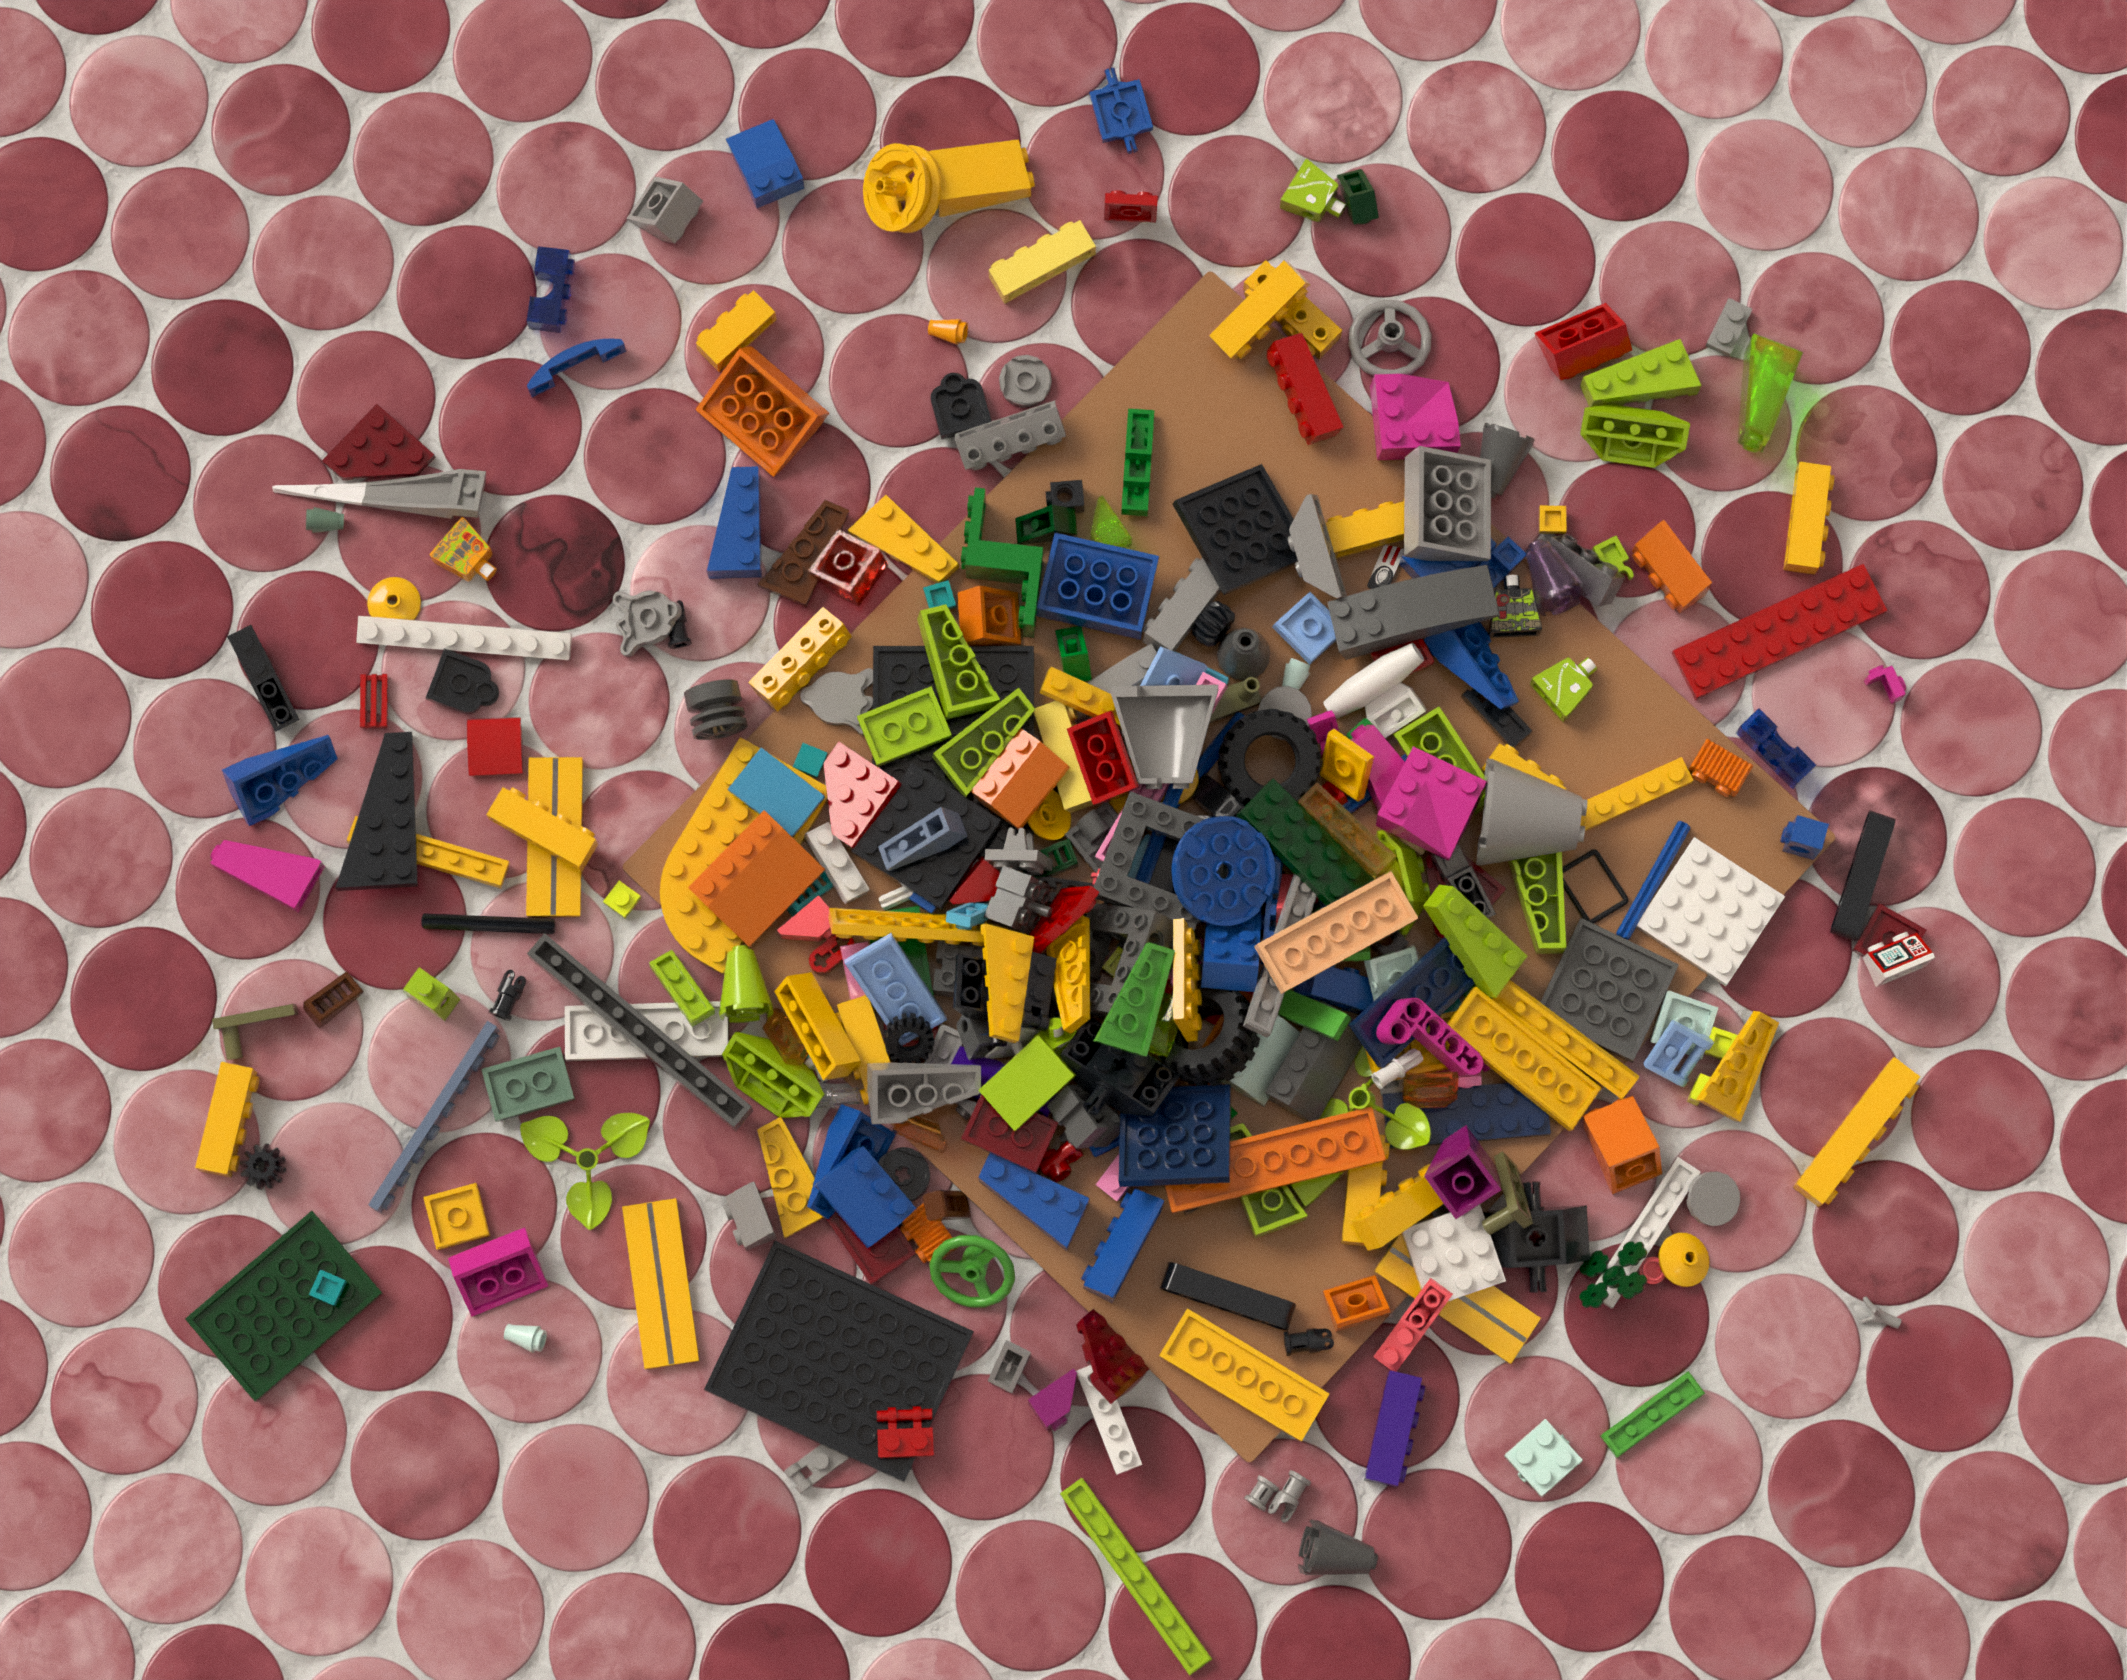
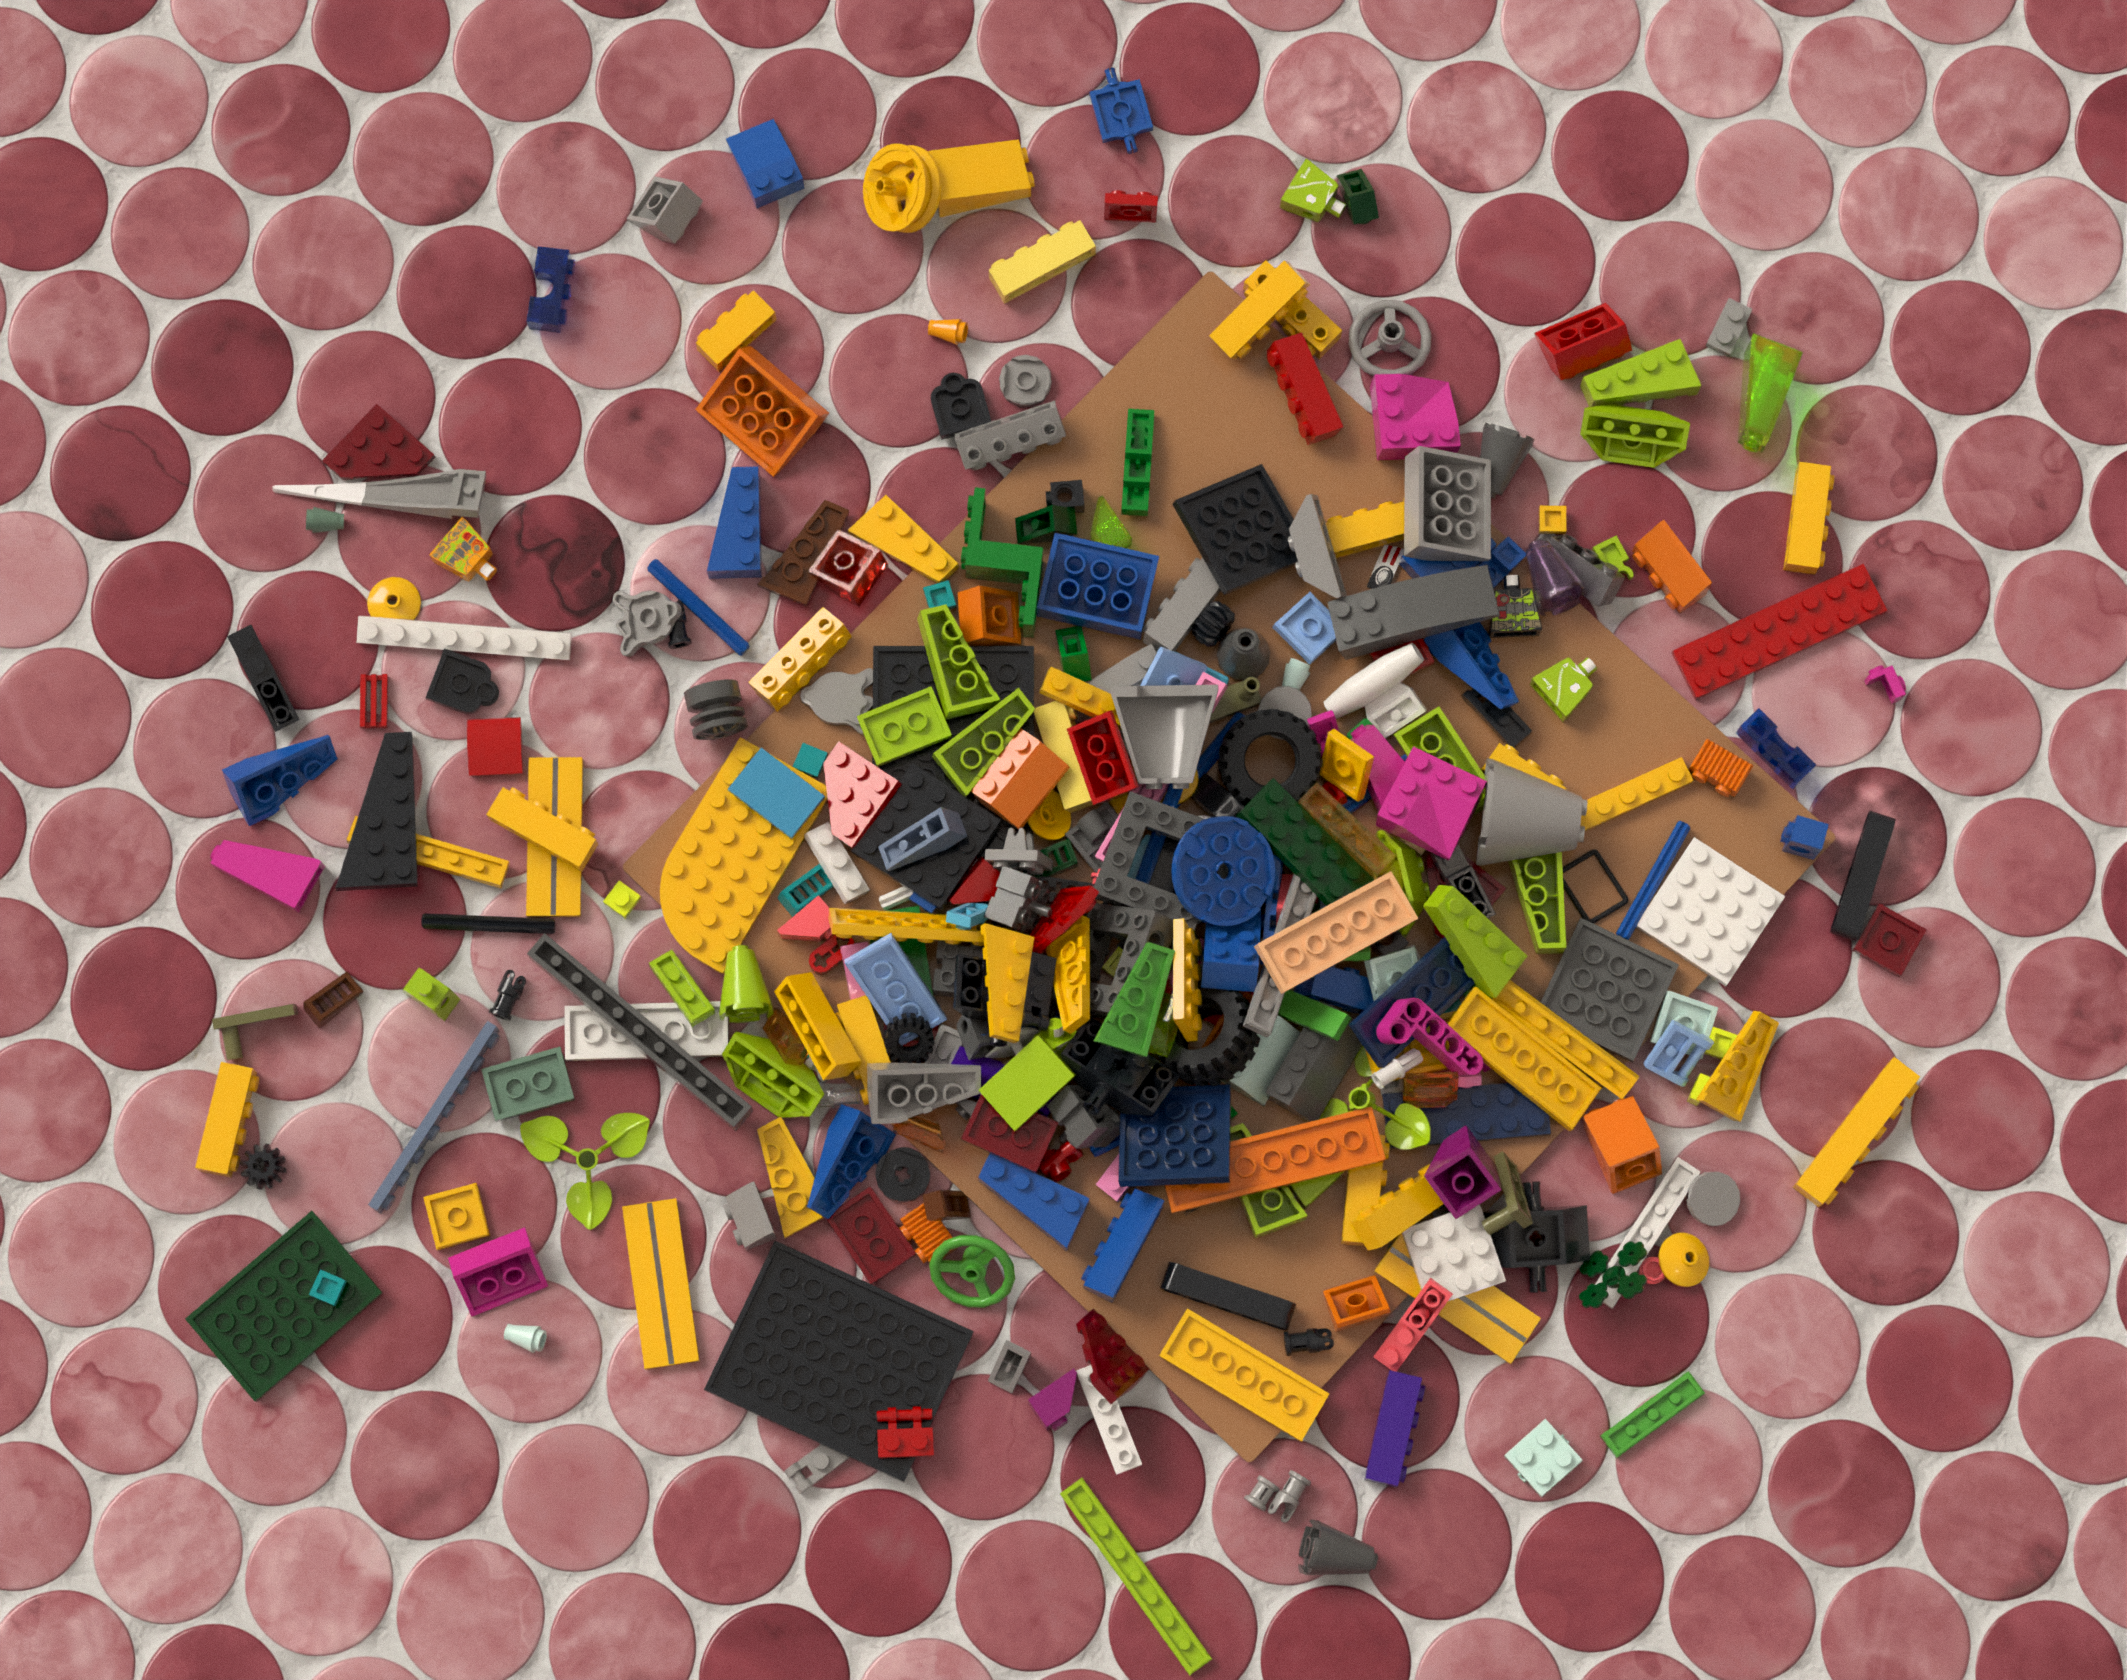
blue slope [527,338,626,397] -> none
orange slope [688,810,825,947] -> none
blue slope [815,1146,916,1248] -> none
light grey bar [1861,1297,1901,1329] -> none
white slope [1863,932,1935,987] -> none
none -> blue axle [647,559,750,656]

